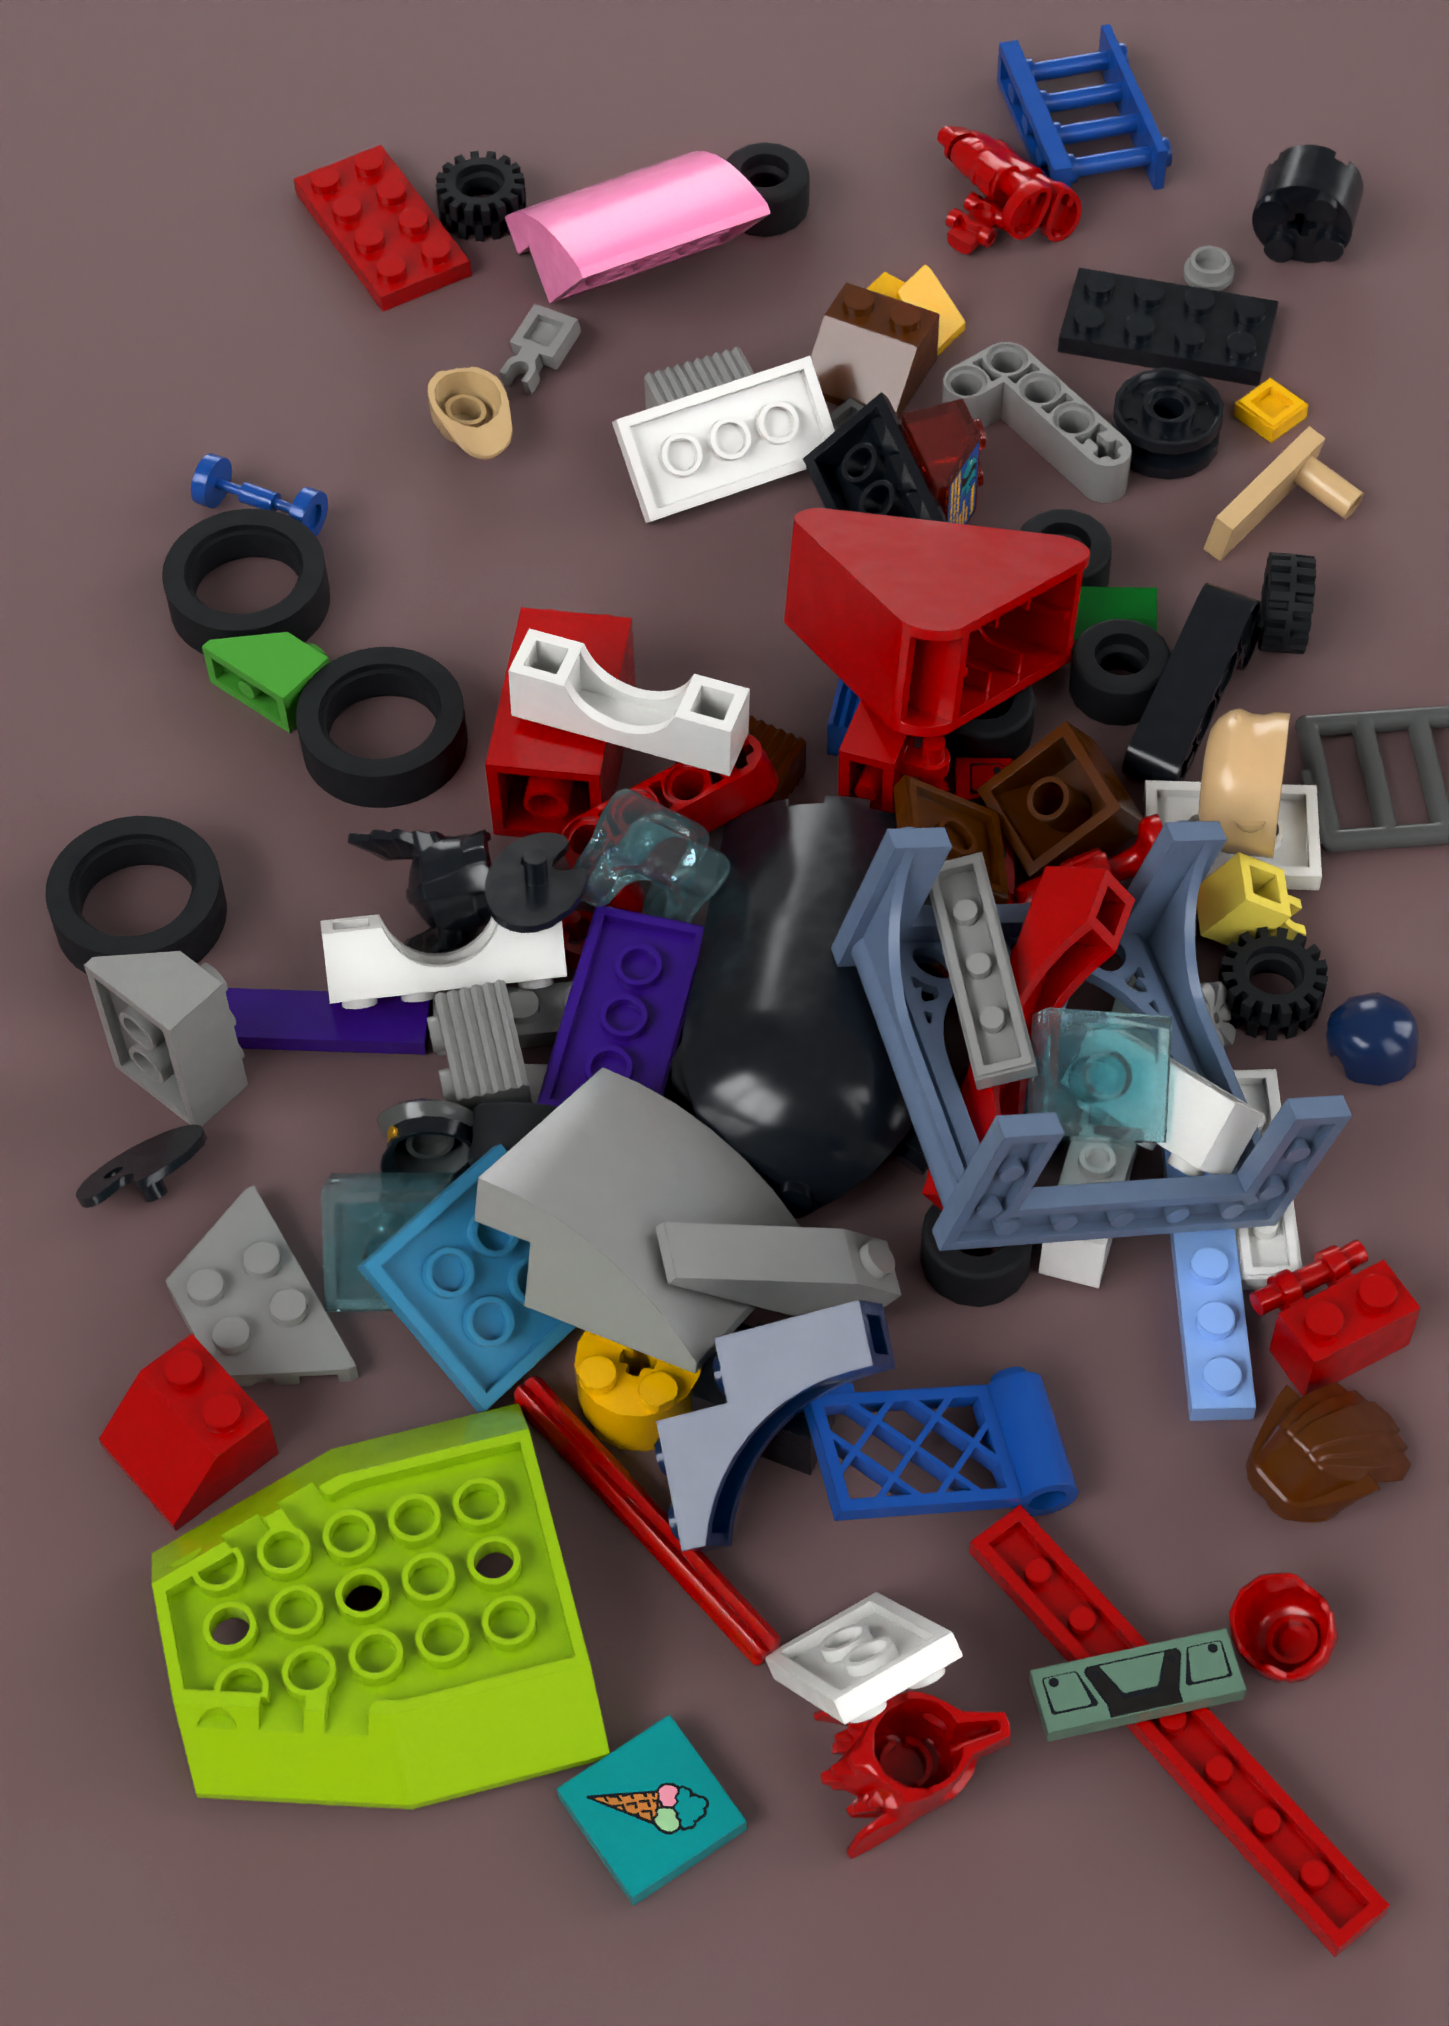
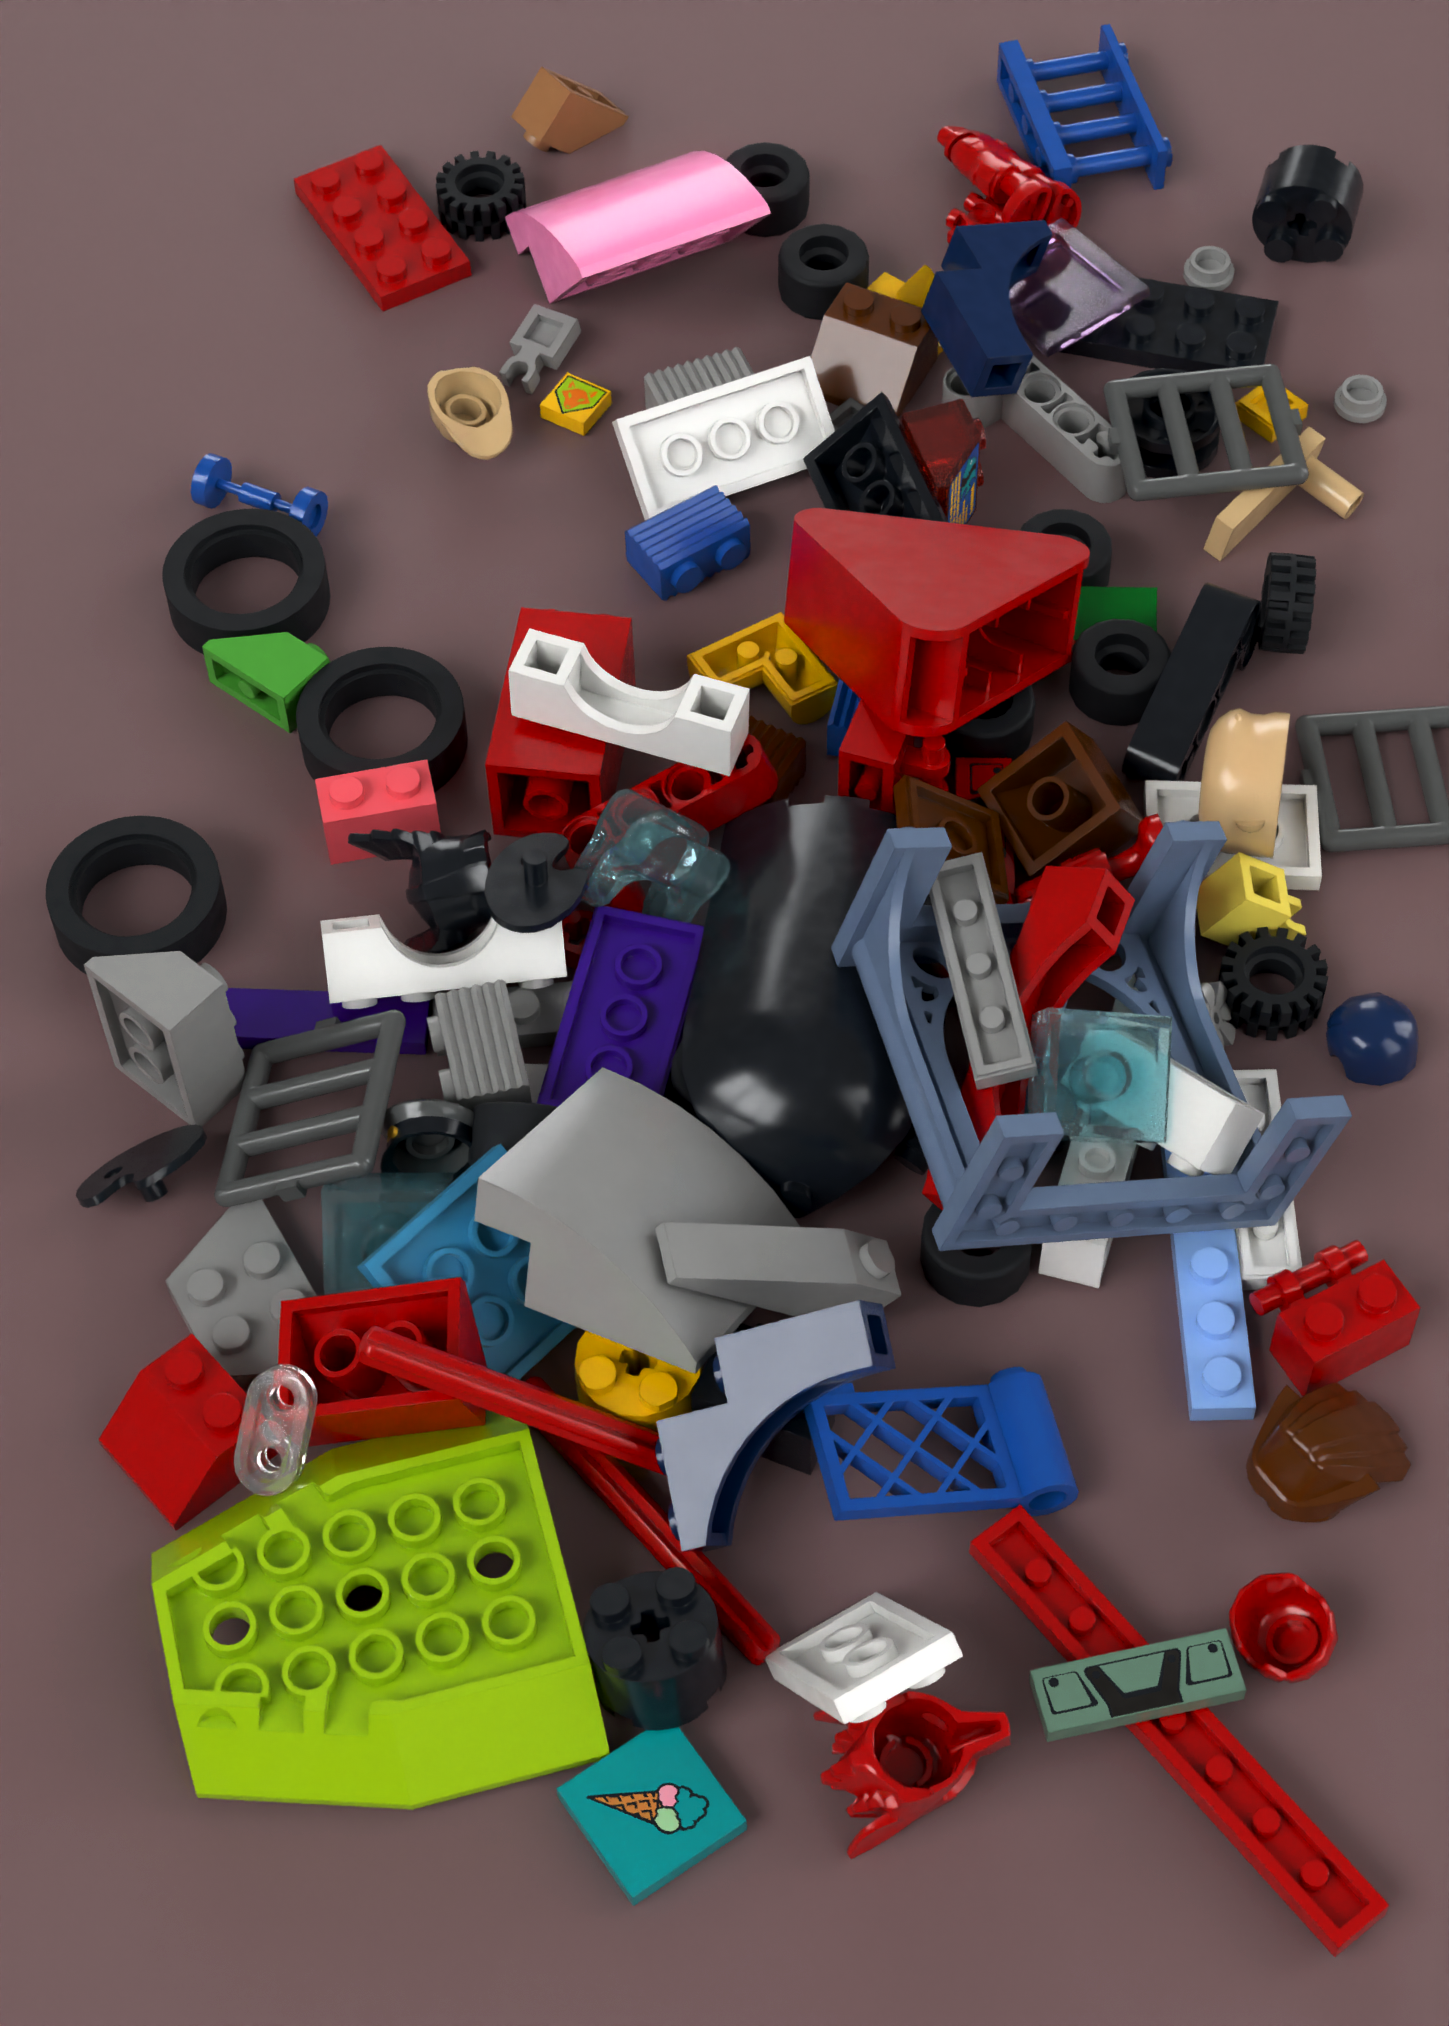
none -> dark grey bar [214,1010,406,1207]
none -> clear plate [234,1364,318,1496]
none -> red slope [275,1277,487,1447]
none -> coral brick [315,759,441,865]
none -> red axle [357,1326,665,1476]
none -> medium nougat slope [511,67,629,154]
none -> tile [540,372,612,436]
none -> black brick [583,1567,727,1730]
none -> blue brick [625,485,750,601]
none -> yellow brick [687,612,838,724]
none -> black tyre [778,224,869,320]
none -> dark blue arch [921,220,1053,398]
none -> clear purple piece [1010,218,1151,357]
none -> dark grey bar [1103,364,1309,501]
none -> light grey plate [1334,375,1387,423]

